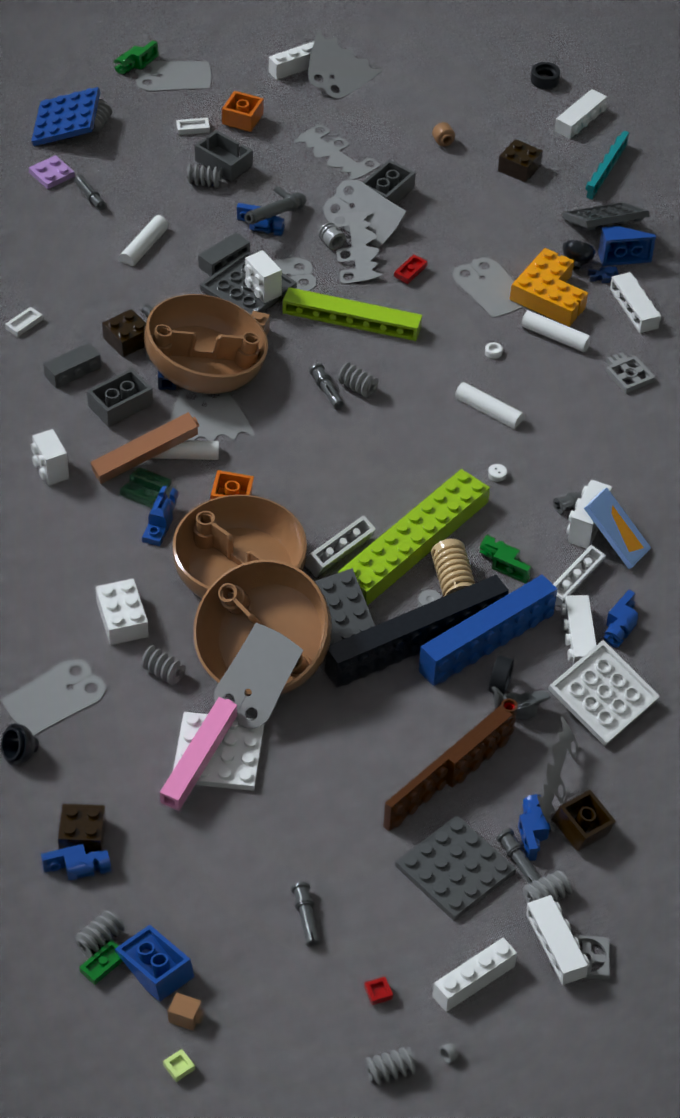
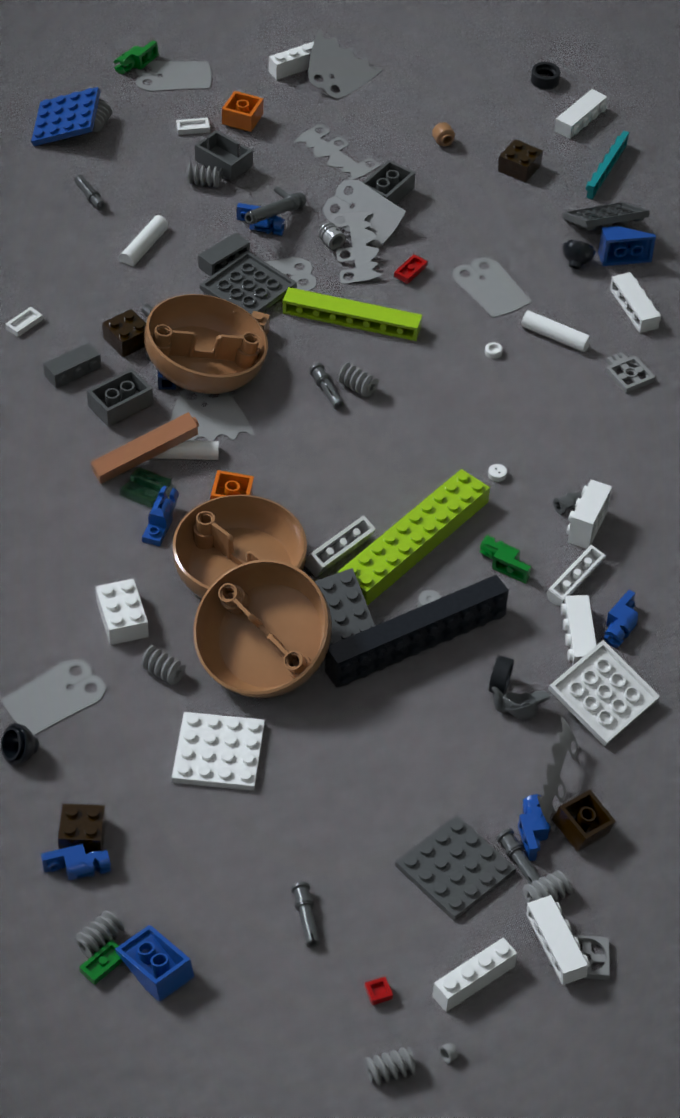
lavender plate [29,155,75,189] -> none
white brick [30,429,69,486] -> none
bright pink brick [160,697,237,811] -> none
yellowish green plate [163,1049,195,1082] -> none
medium nougat brick [168,992,204,1031] -> none
light grey piece [214,623,303,730] -> none
white brick [244,250,282,303] -> none
reddish brown hinge [383,698,518,832] -> none
blue brick [419,574,558,686] -> none
tan piece [431,539,475,597] -> none
white brick [455,382,525,429] -> none
light orange piece [509,248,588,327] -> none
light blue tile [584,487,651,569] -> none
dark blue plate [588,266,619,283] -> none

